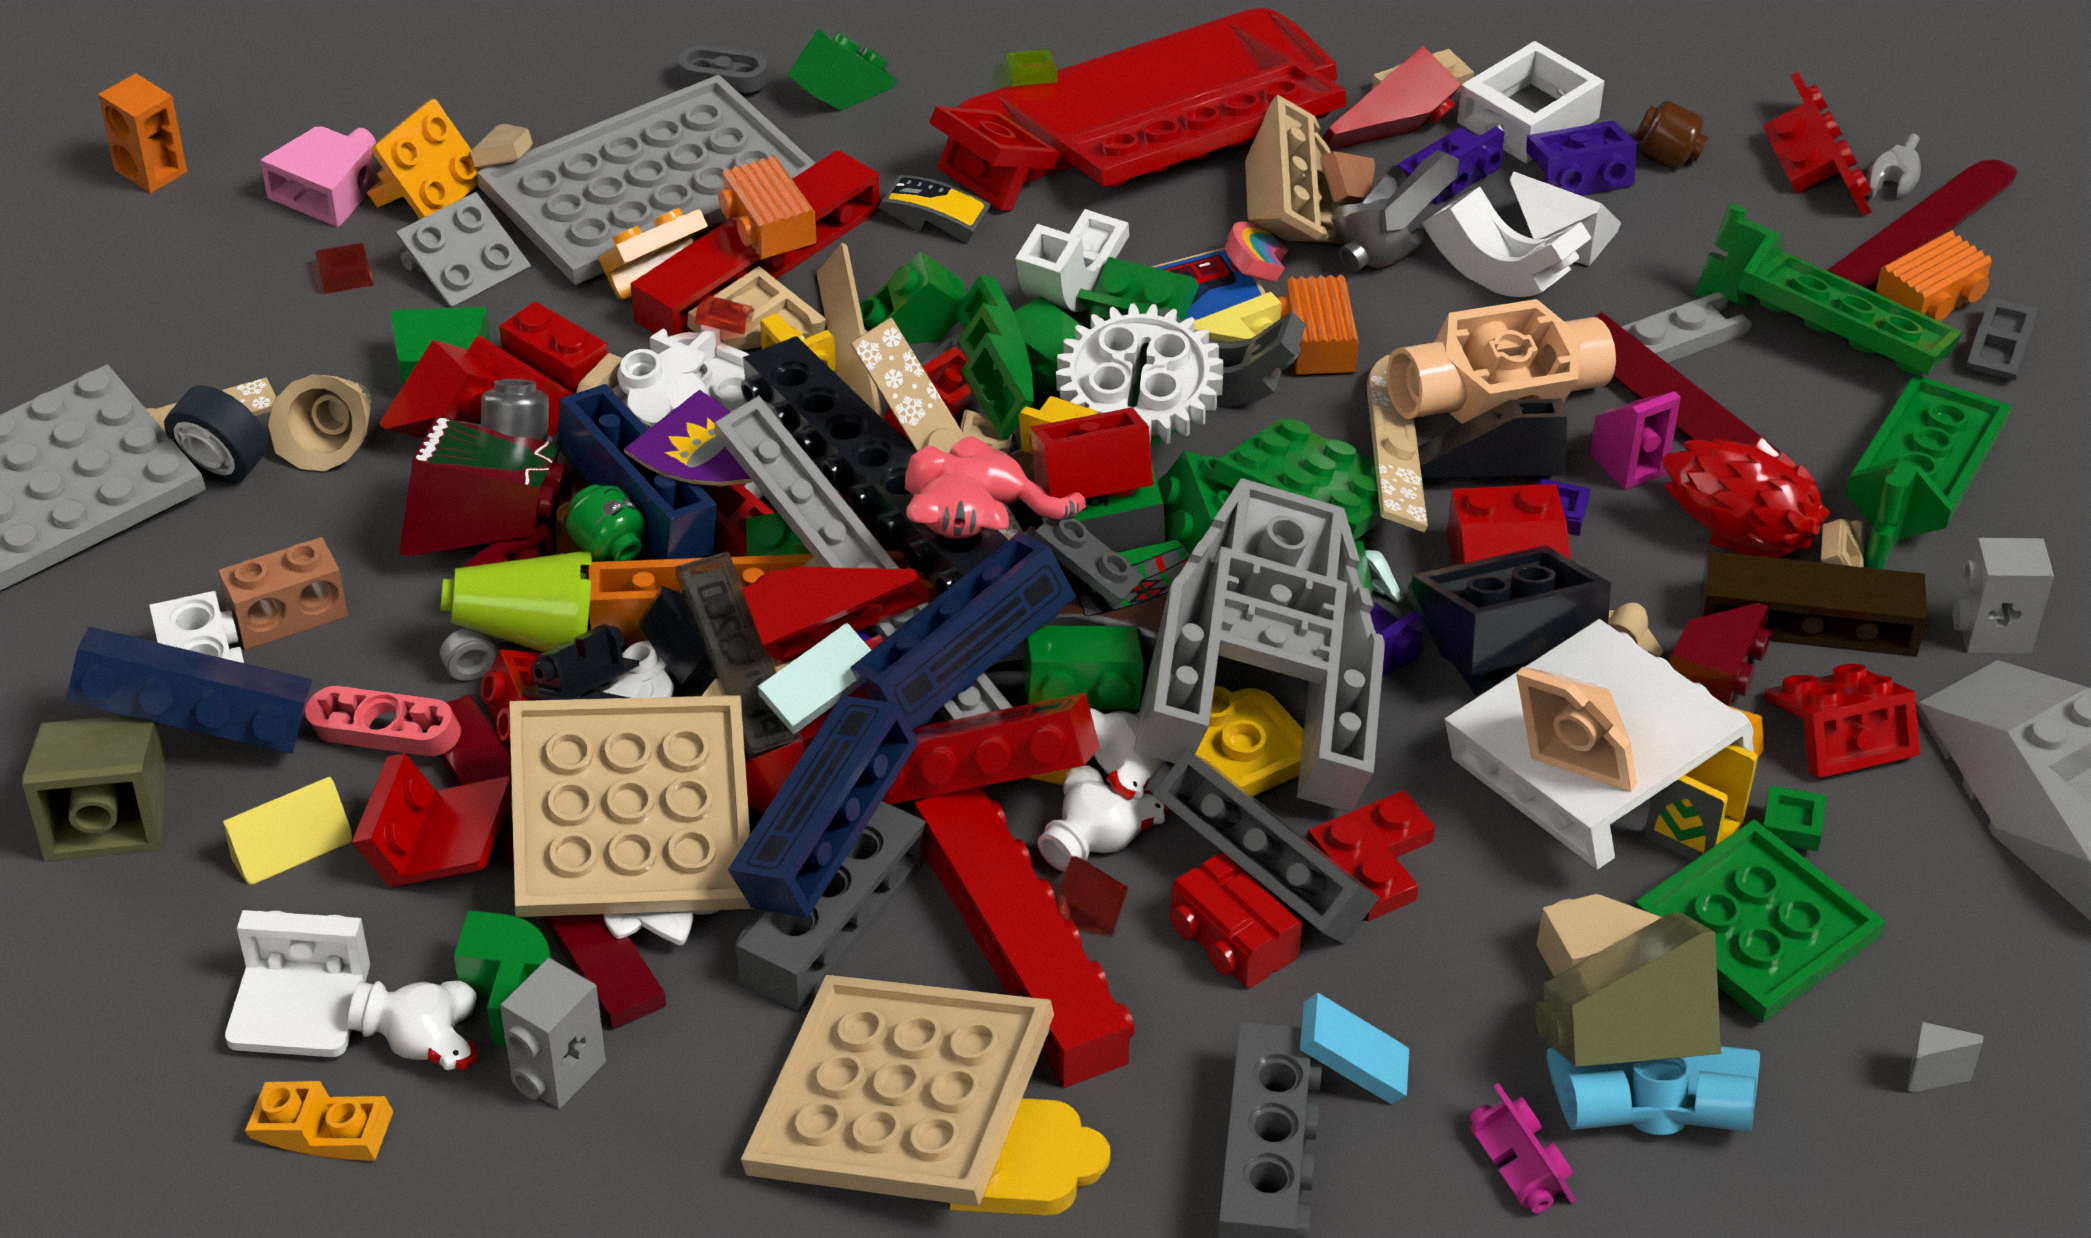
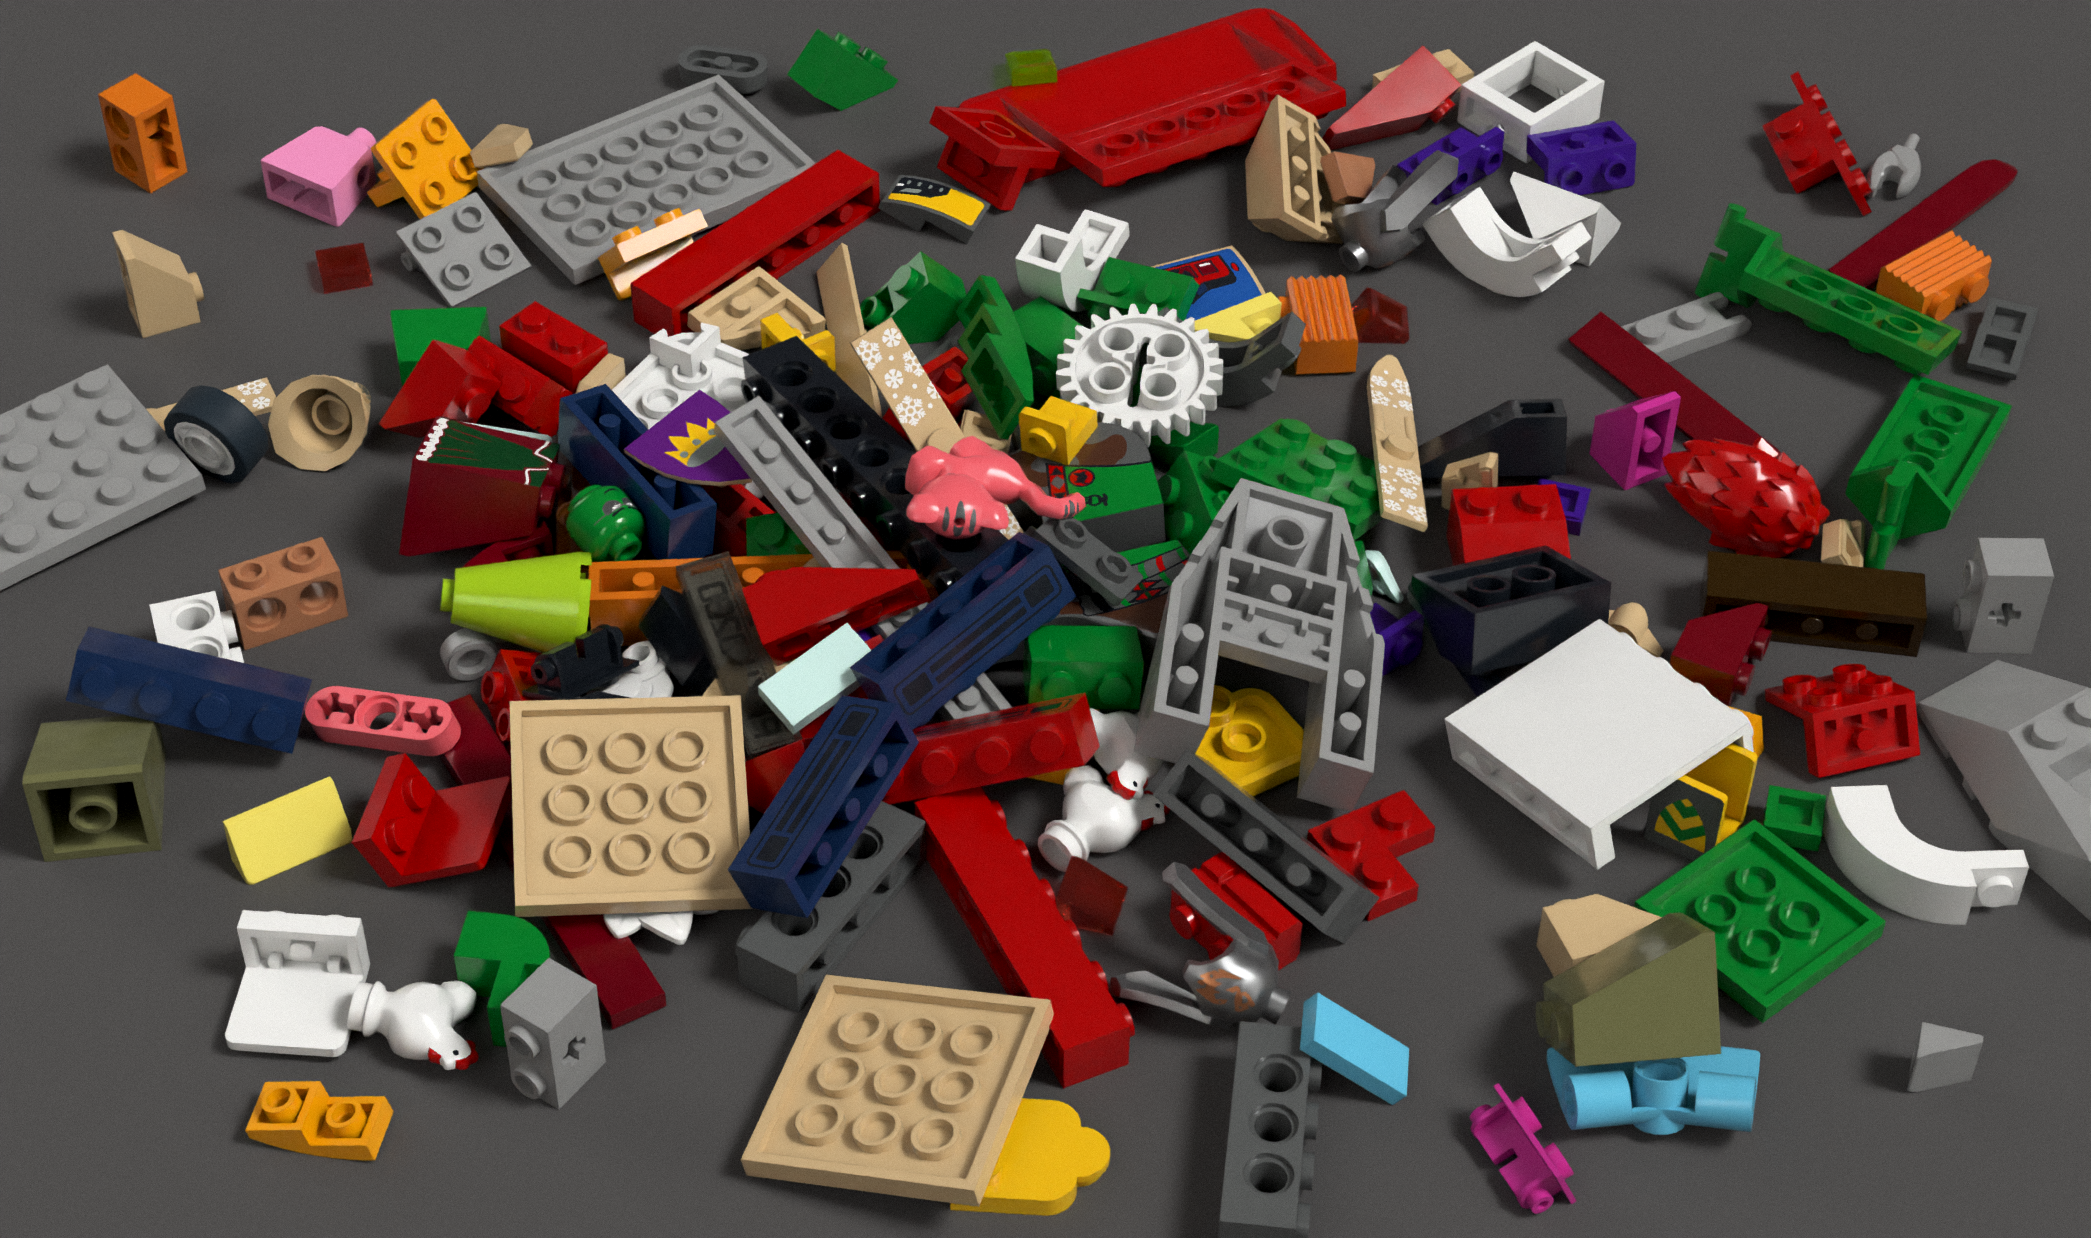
flat silver head [481,379,549,441] -> none
white plate [617,346,711,426] -> none
clear red tile [694,295,755,335] -> none
orange brick [718,155,816,260] -> none
red brick [1030,407,1153,500] -> none
tile [1224,221,1288,283] -> none
light nougat brick [1386,299,1616,424] -> none
light nougat slope [1516,667,1637,792] -> none
reddish brown head [1634,101,1708,170] -> none
none -> tan slope [112,230,204,338]
none -> flat silver piece [1109,862,1291,1030]
none -> green slope [1147,422,1219,468]
none -> clear red slope [1351,287,1410,344]
none -> tan tile [1442,452,1498,510]
none -> white arch [1823,785,2029,925]

